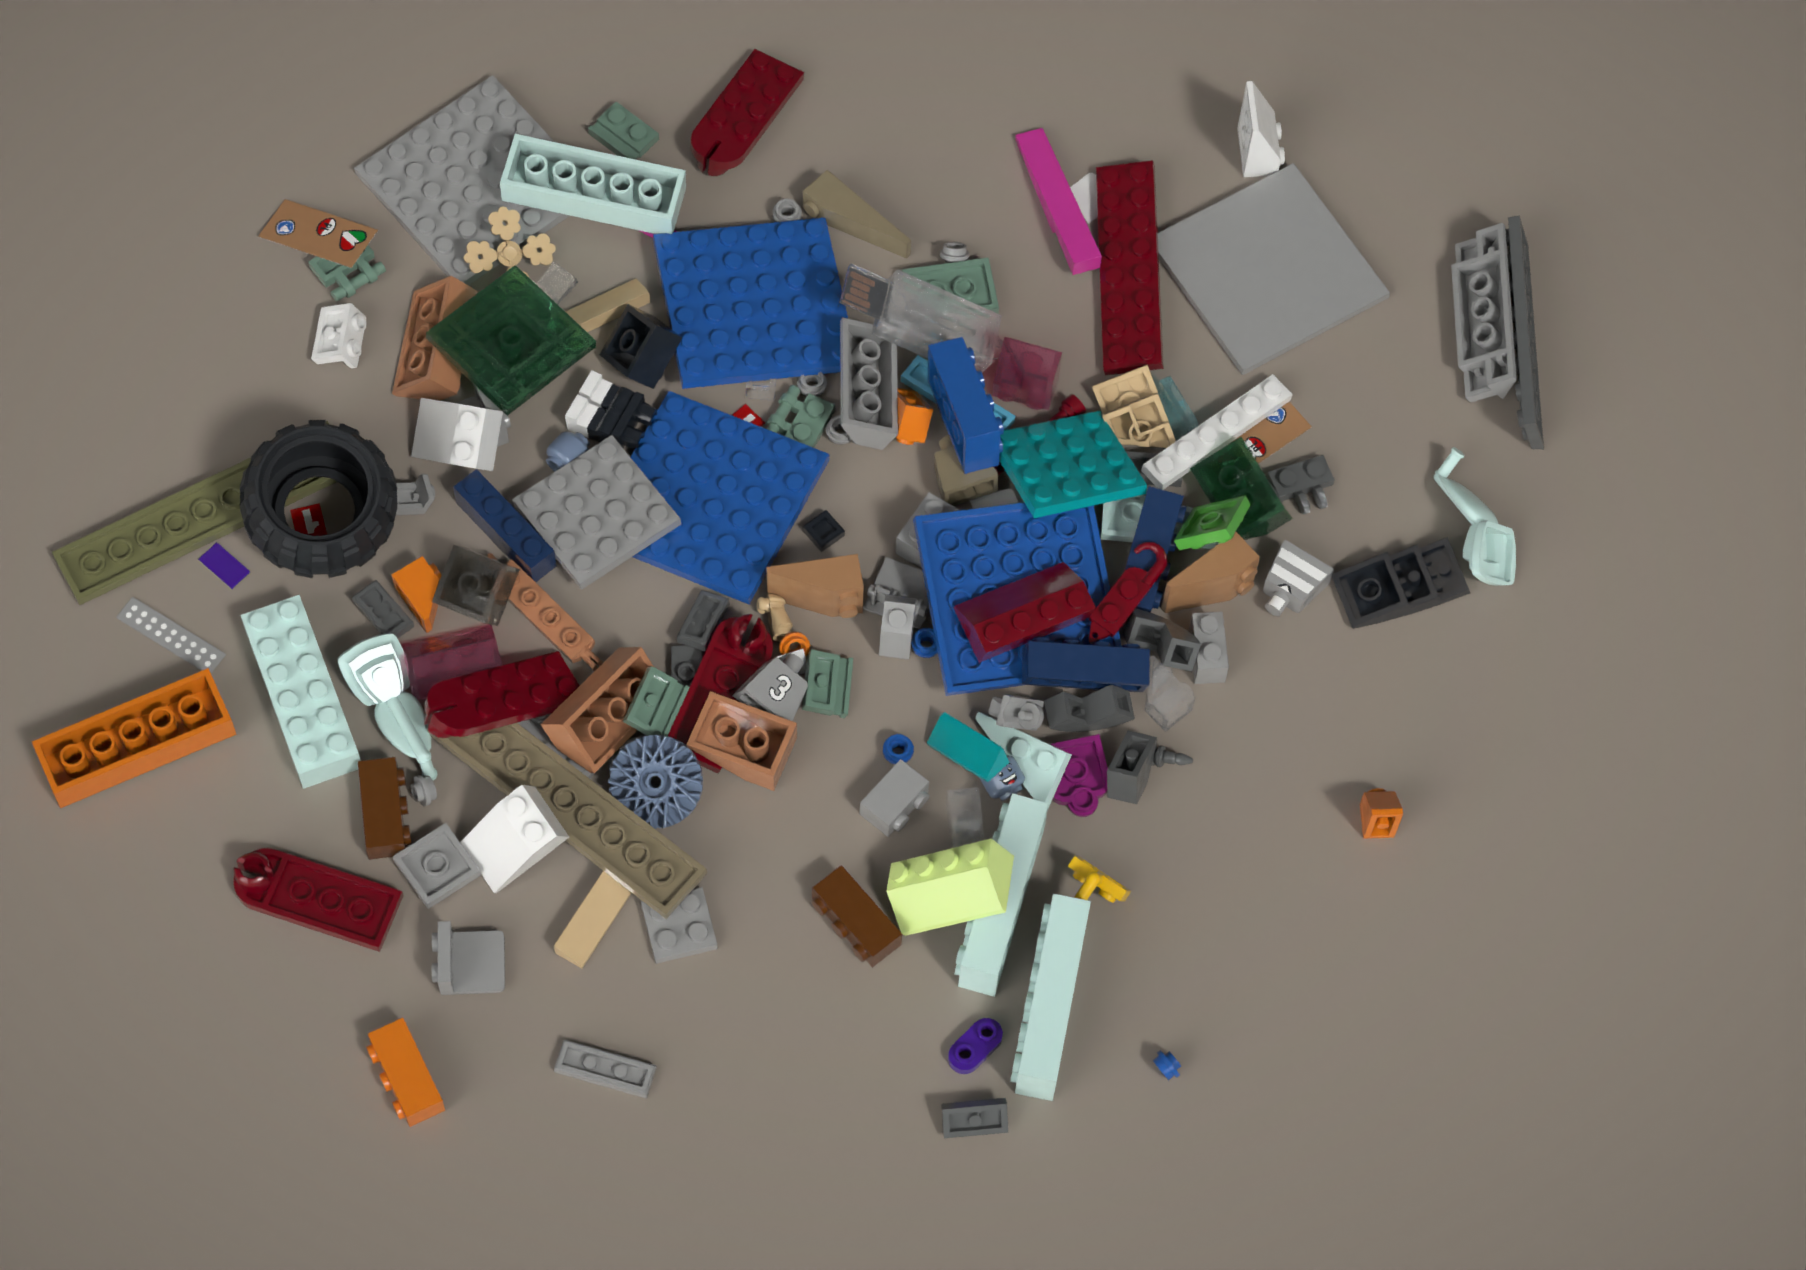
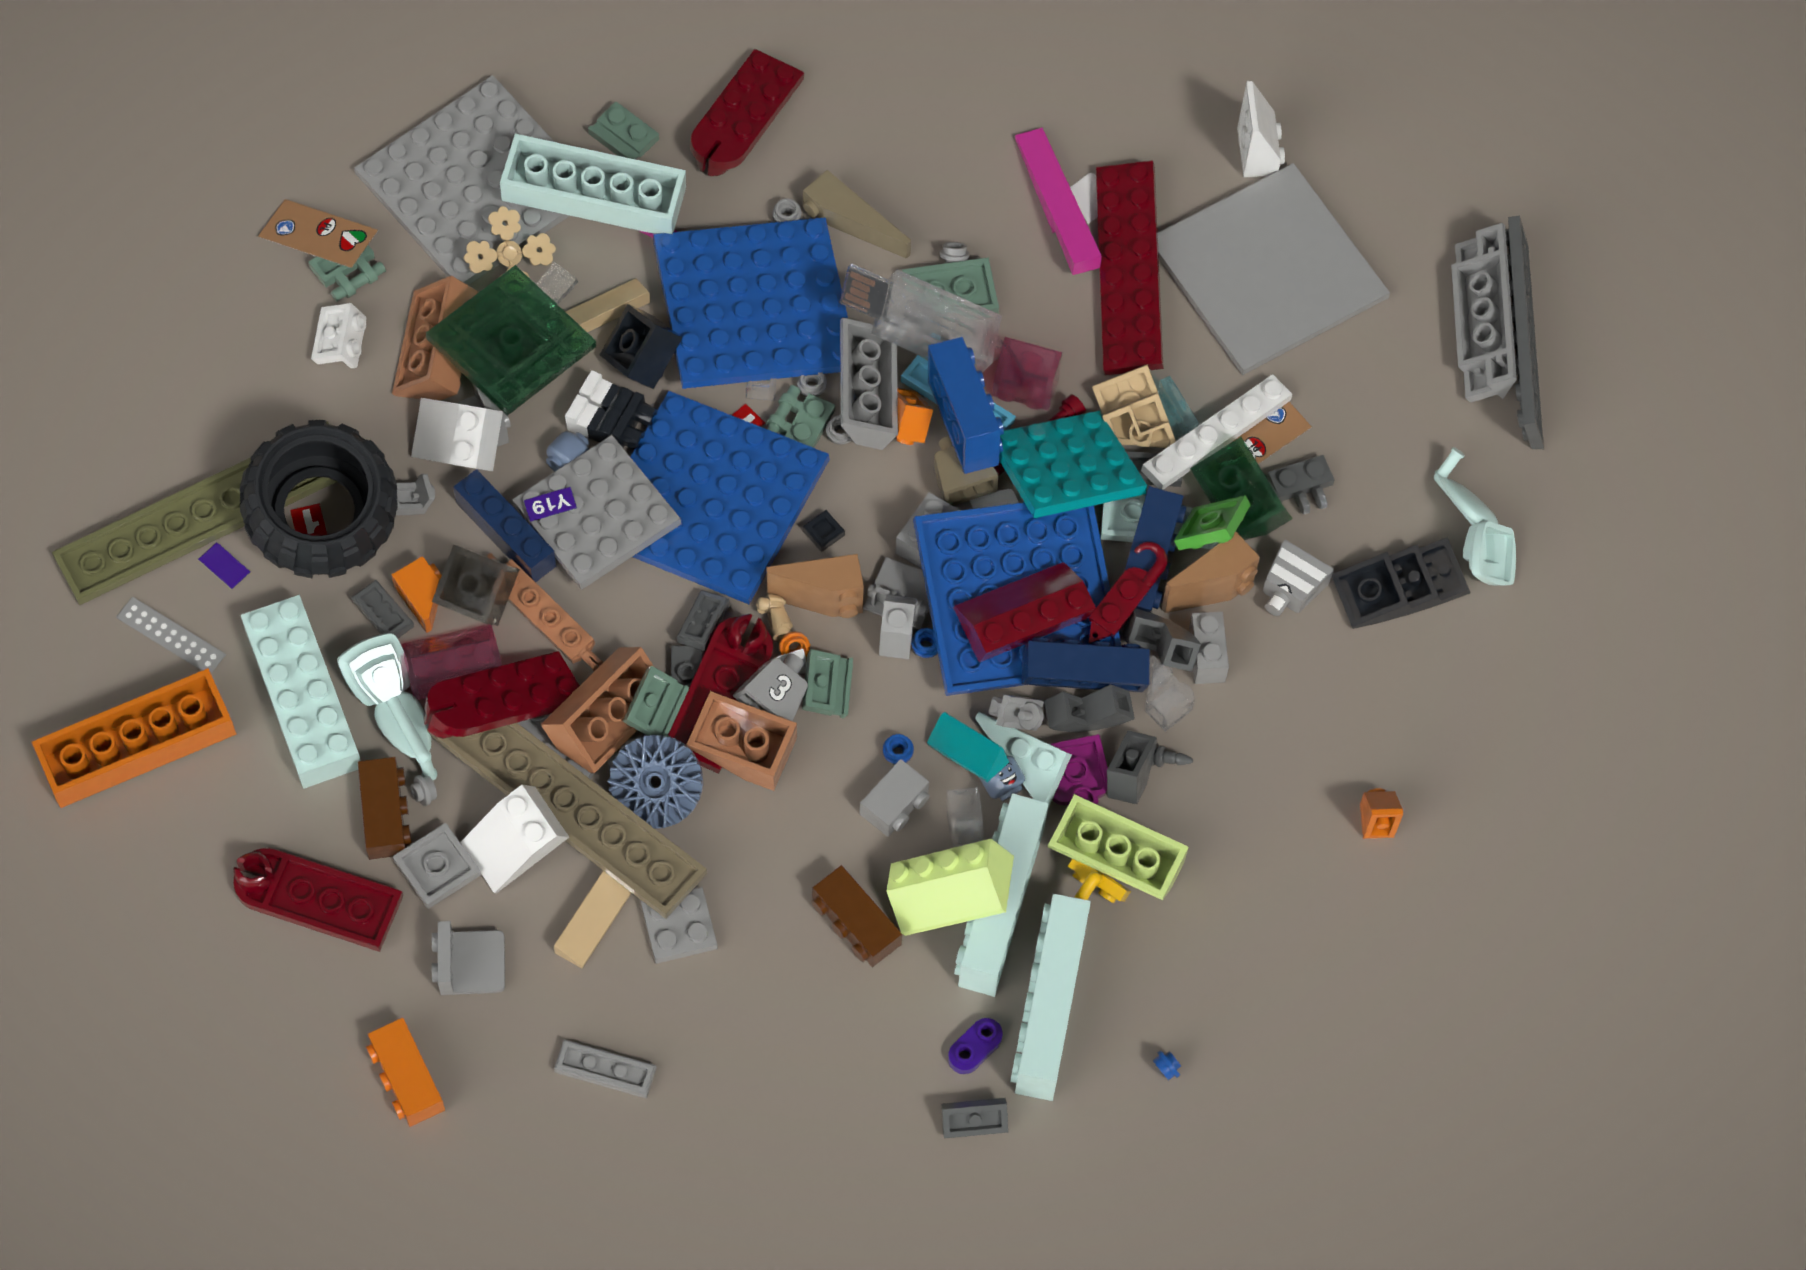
none -> dark purple sticker [524,487,577,522]
none -> yellowish green slope [1048,794,1189,900]

